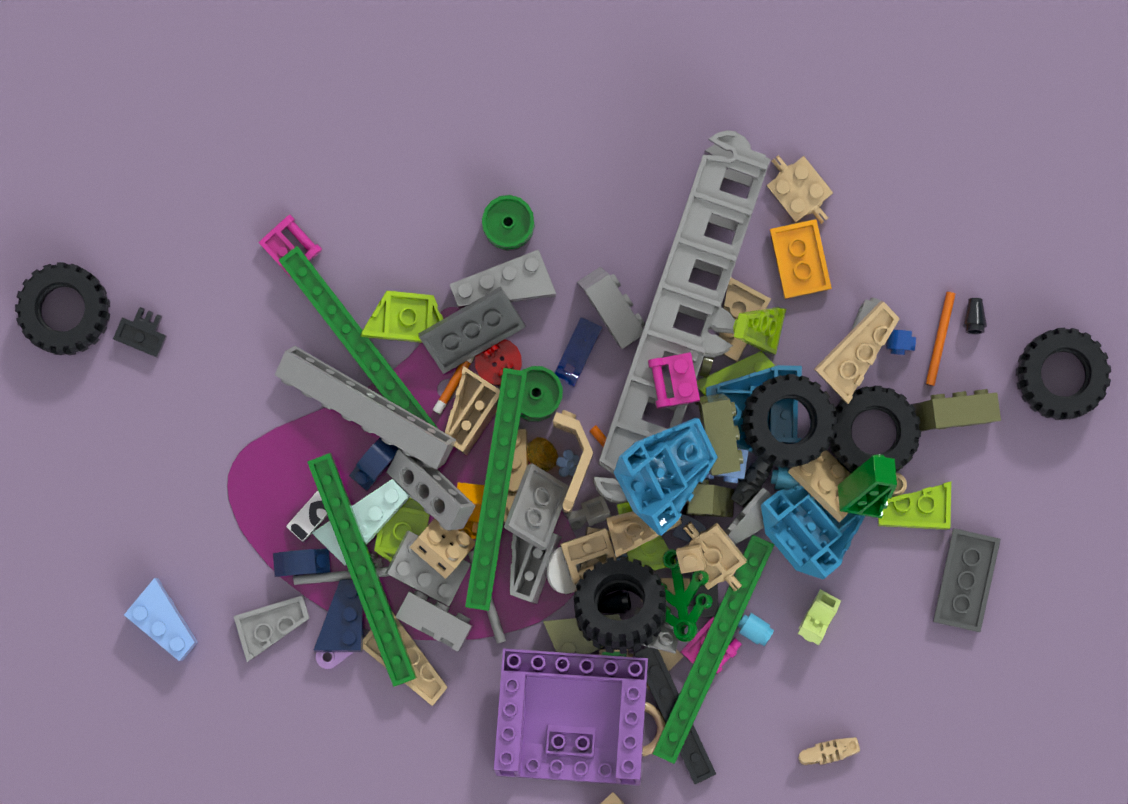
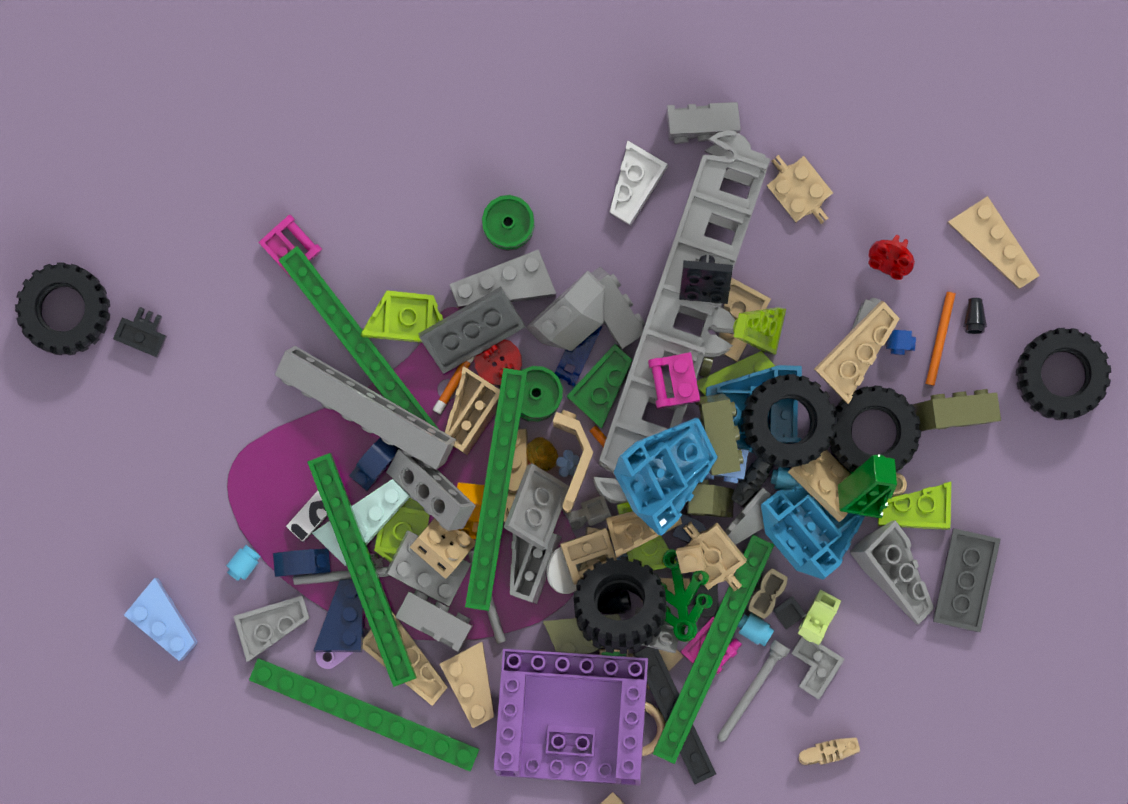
light orange plate [769,219,832,299] -> none
none -> medium azure brick [226,545,261,581]
none -> green plate [249,658,480,772]
none -> tan wedge [440,641,495,728]
none -> light grey wedge [525,271,605,351]
none -> green wing [566,344,632,429]
none -> white wing [610,140,668,226]
none -> light grey wedge [666,102,741,144]
none -> black plate [679,255,733,304]
none -> light grey piece [717,639,790,742]
none -> dark tan brick [747,569,788,619]
none -> black panel [772,596,807,629]
none -> light grey plate [791,636,844,699]
none -> light grey wedge [850,520,934,624]
none -> red plate [868,235,915,280]
none -> tan wing [947,196,1040,289]

